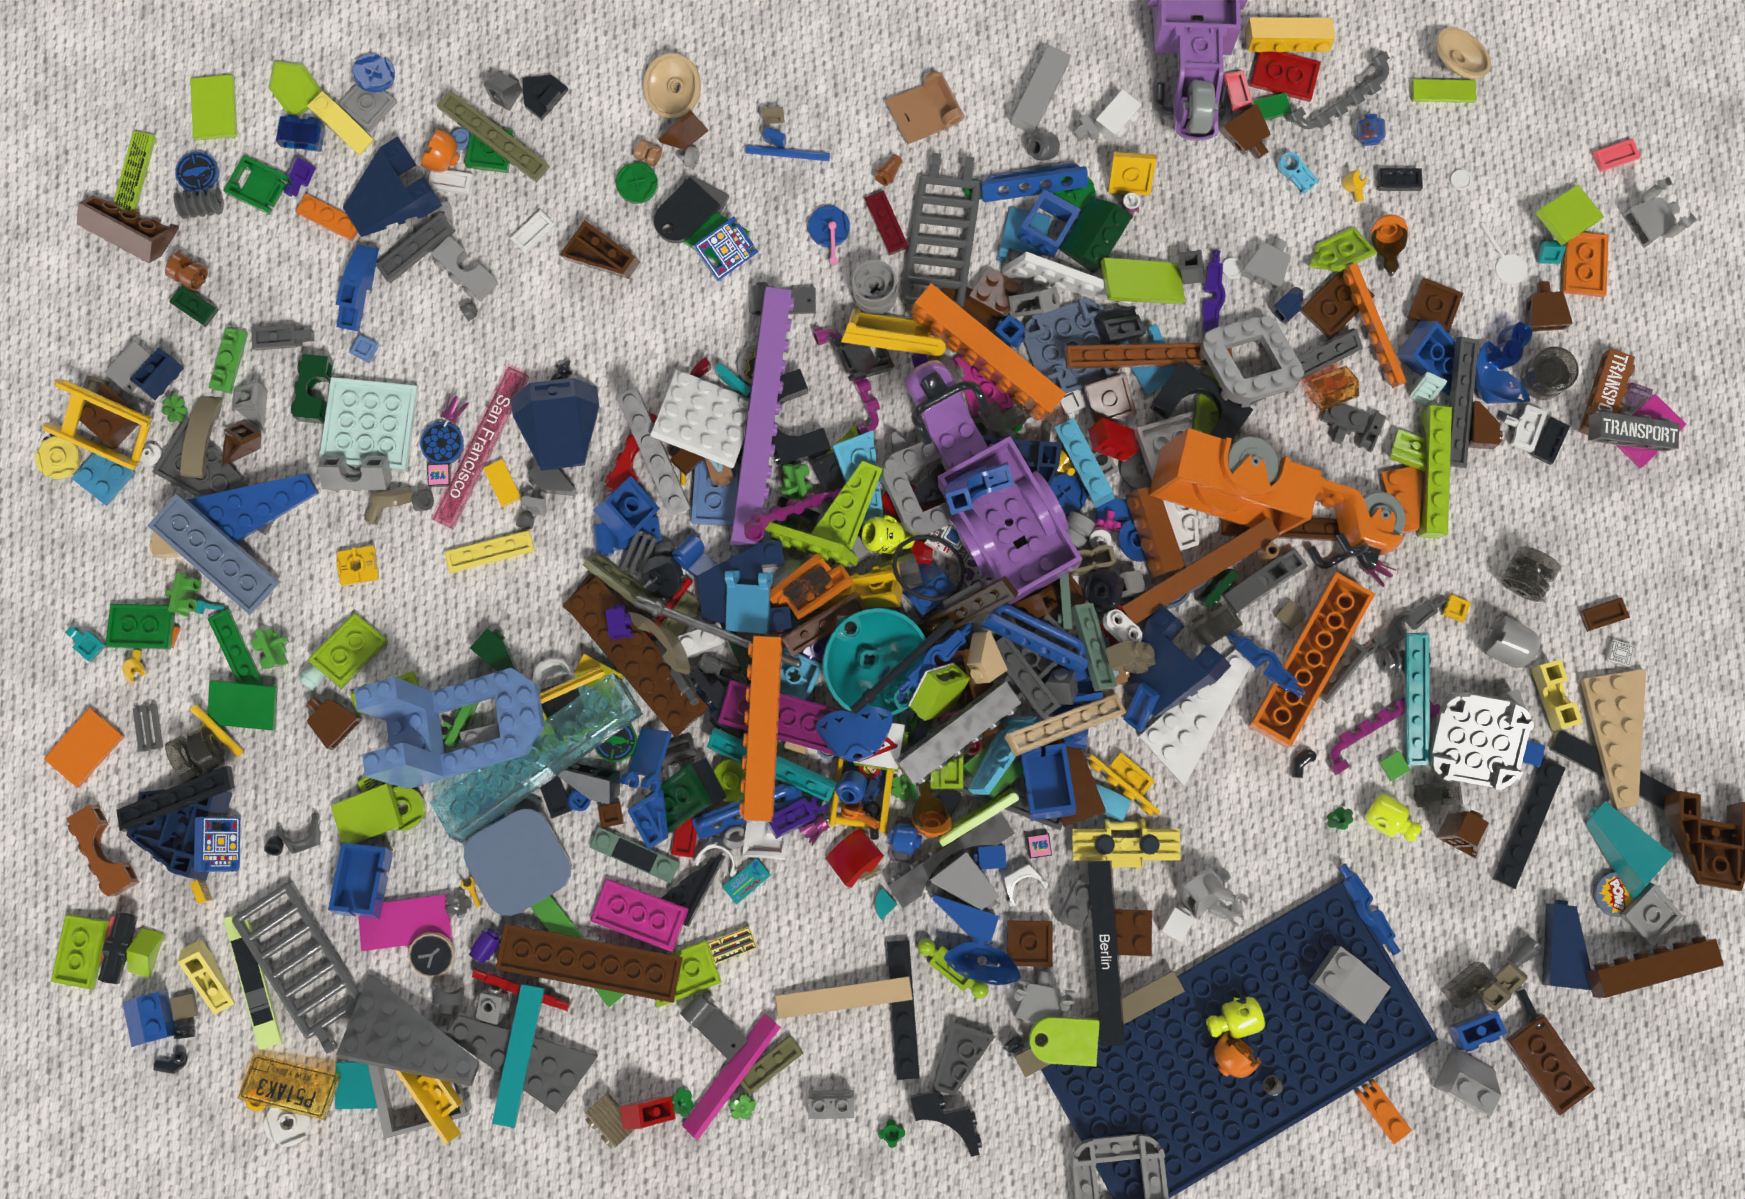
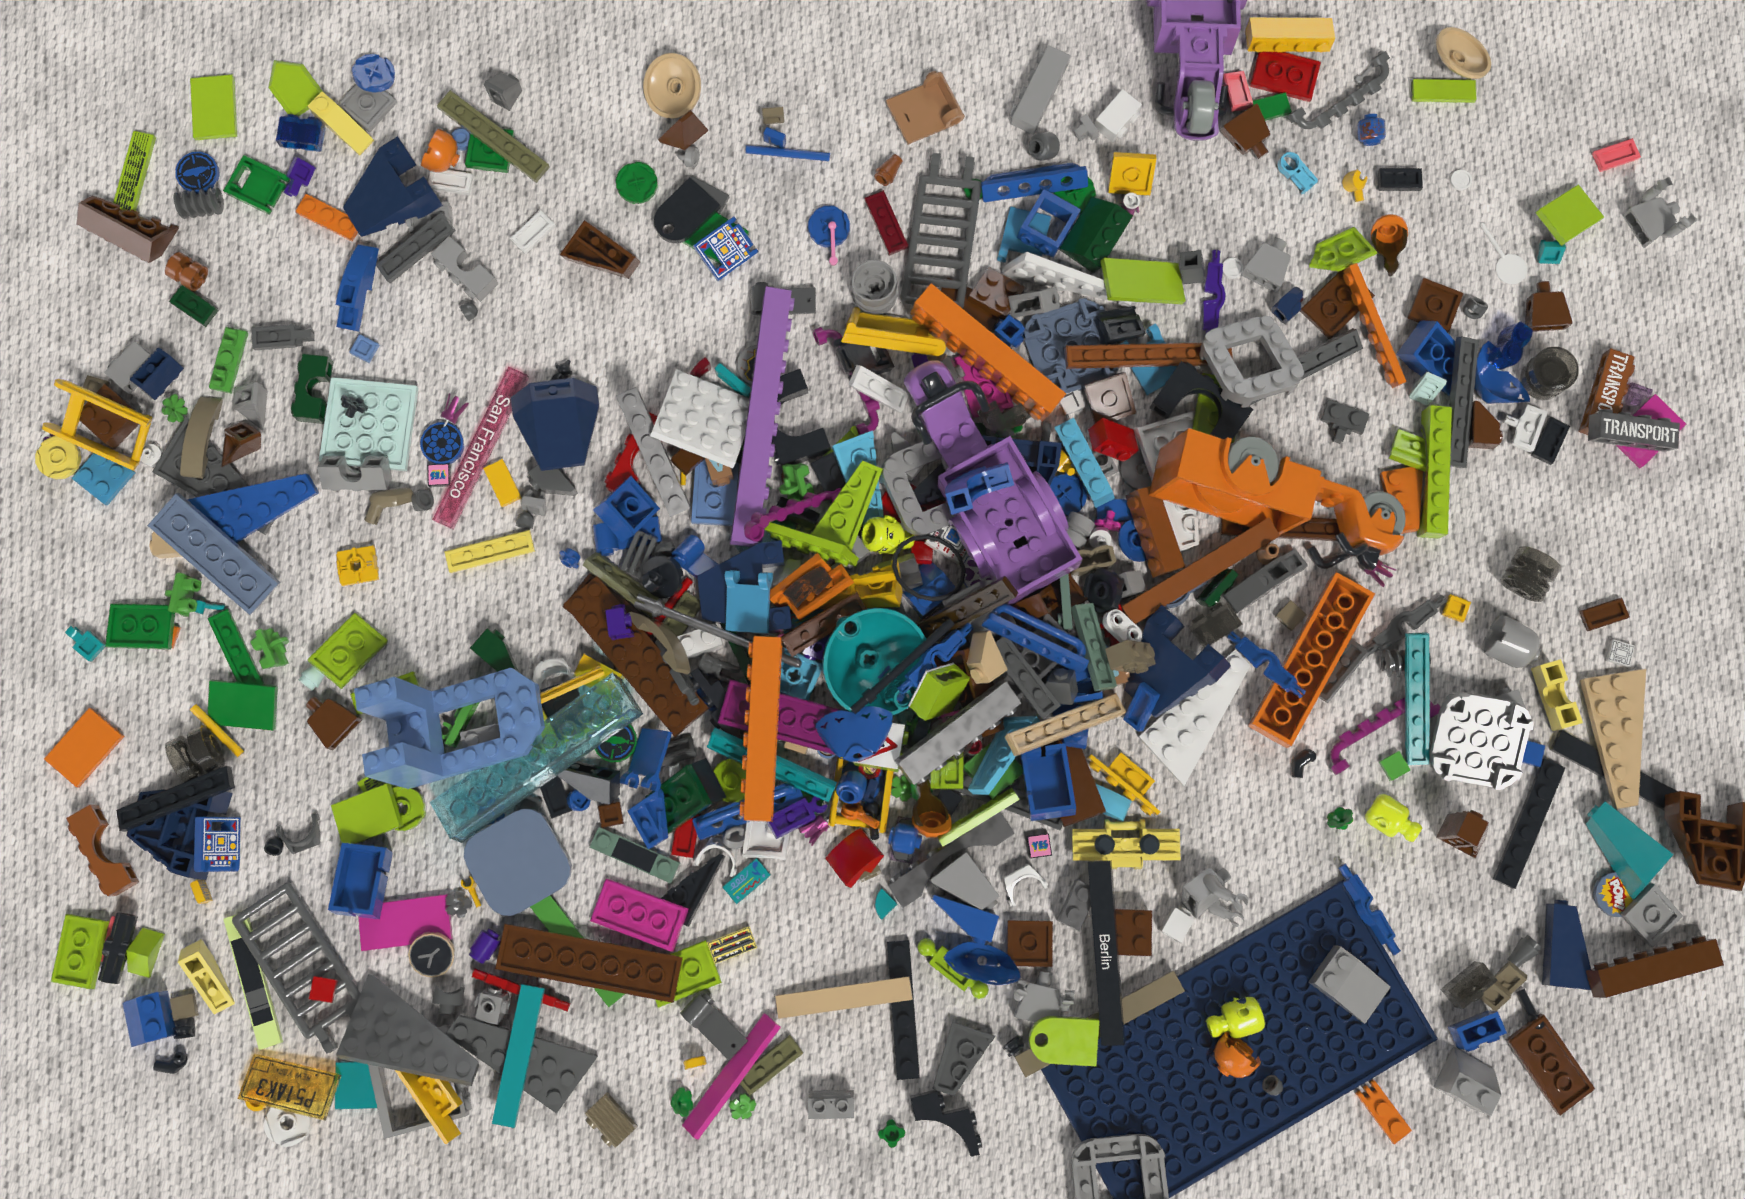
yellow piece [122,650,146,685] -> none
dark grey tile [132,704,163,752] -> none
black plate [522,75,568,121] -> none
red brick [620,1096,676,1130] -> none
medium nougat wheel [634,139,663,167] -> none
blue brick [973,845,1007,870] -> none
clear orange brick [1307,365,1359,411] -> none
dark grey bar [1358,412,1387,453] -> none
clear smoke slope [1414,782,1463,808] -> none
orange tile [1562,232,1609,297] -> none
none -> red tile [309,976,338,1003]
none -> black plant [340,395,368,418]
none -> blue plate [559,548,581,569]
none -> yellow tile [683,1055,707,1070]
none -> white plate [848,365,910,413]
none -> dark grey tile [1463,296,1488,319]

